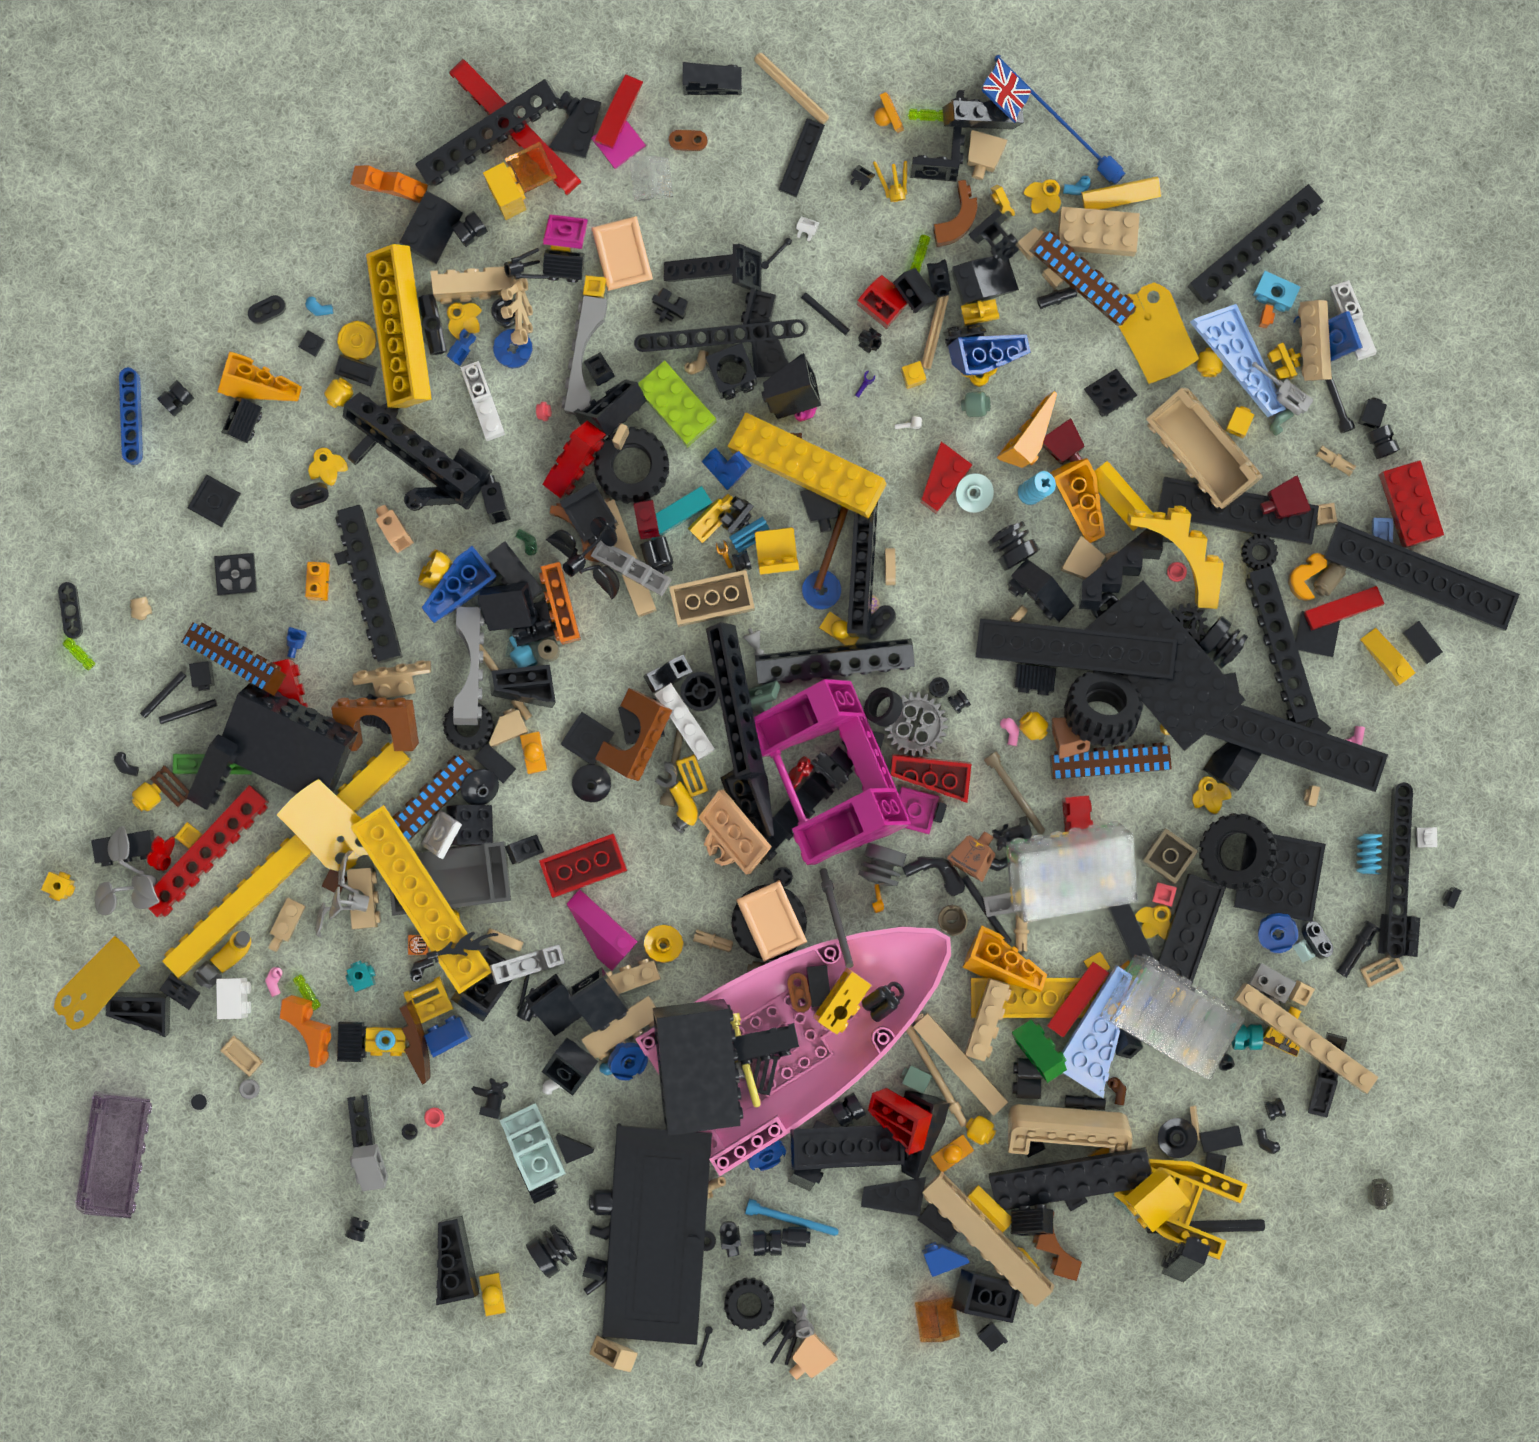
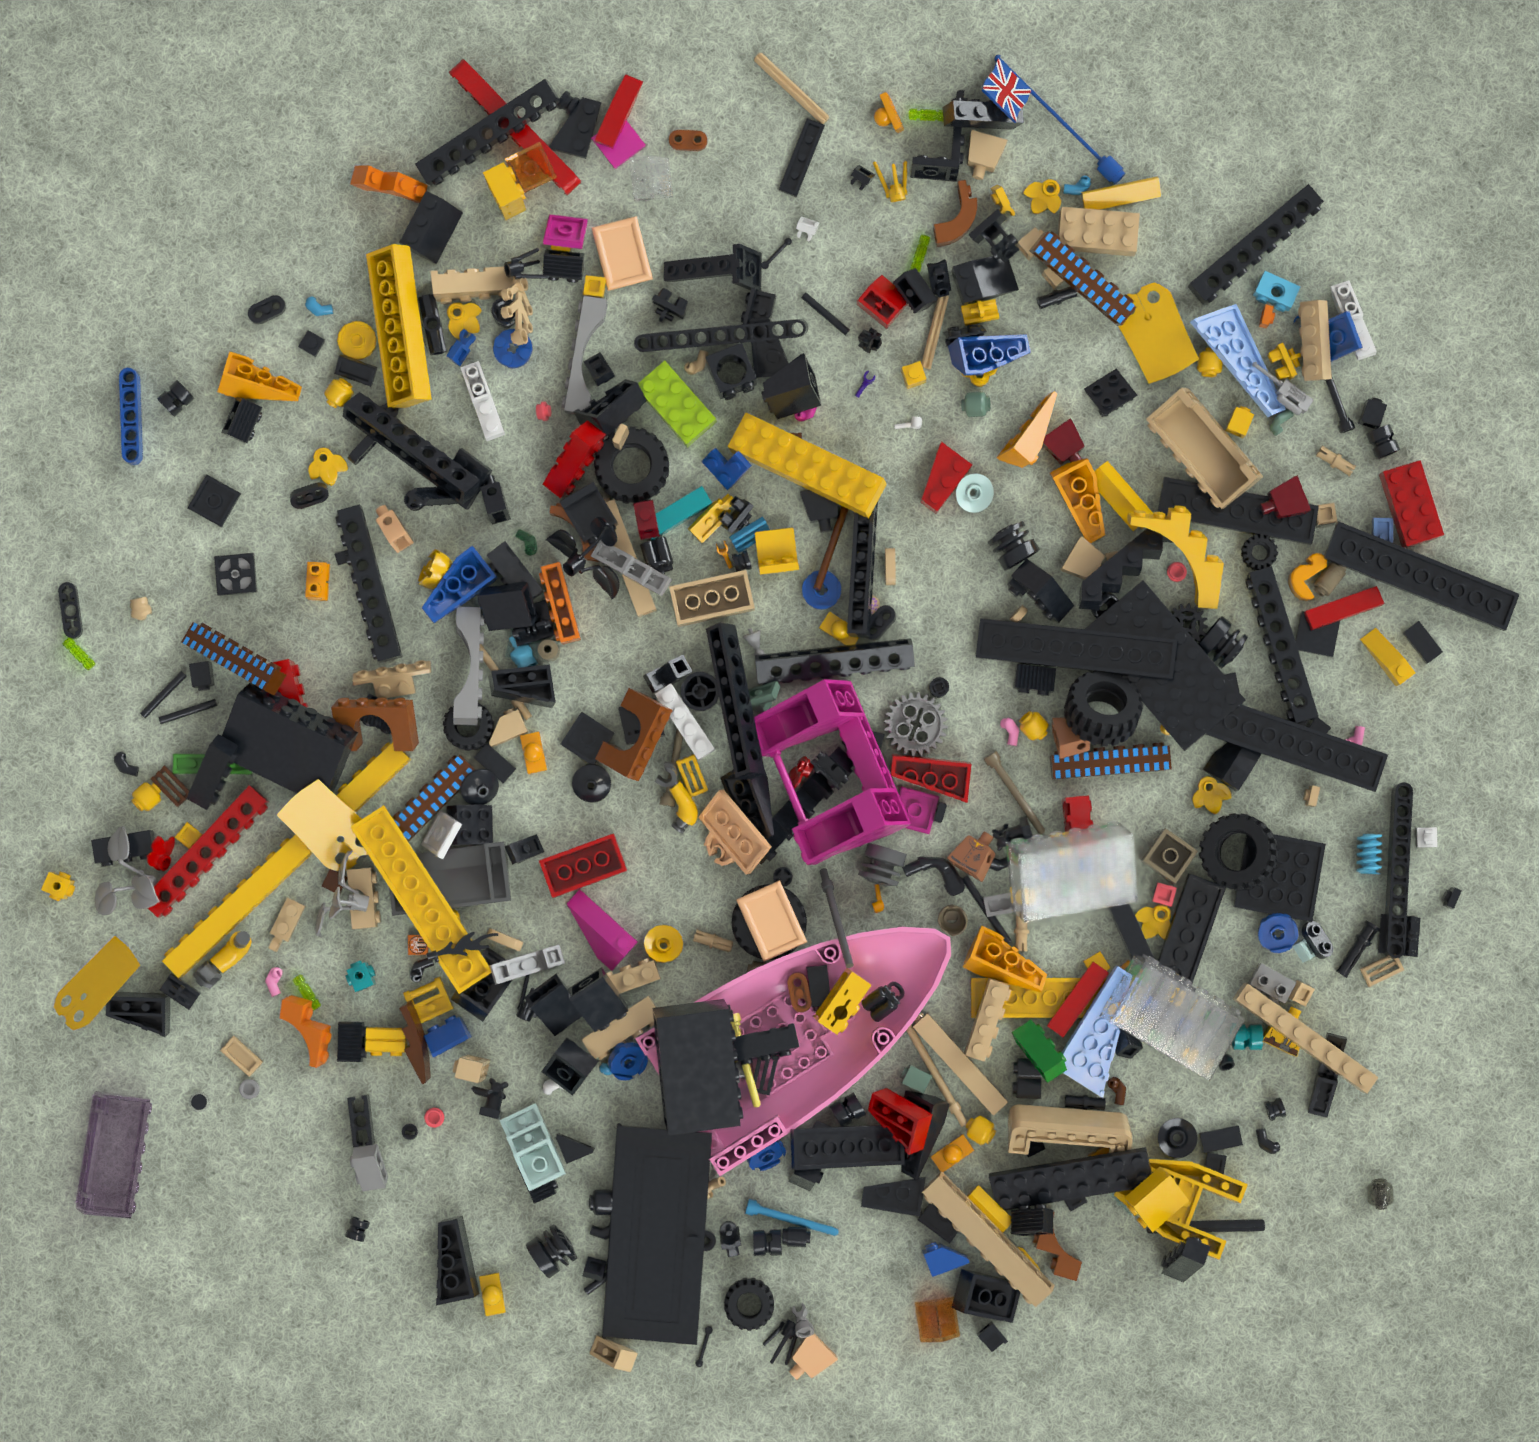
white brick [216,978,251,1019] -> none
blue piece [286,627,307,658] -> none
medium azure plate [375,1030,396,1050] -> none
black wheel [451,211,488,247] -> none
black wedge [683,62,742,95] -> none
black tyre [864,687,903,727] -> none
black wheel [947,690,971,714] -> none
medium azure piece [1018,471,1056,505] -> none
tan piece [1190,1106,1200,1140] -> none
none -> tan brick [453,1054,490,1083]

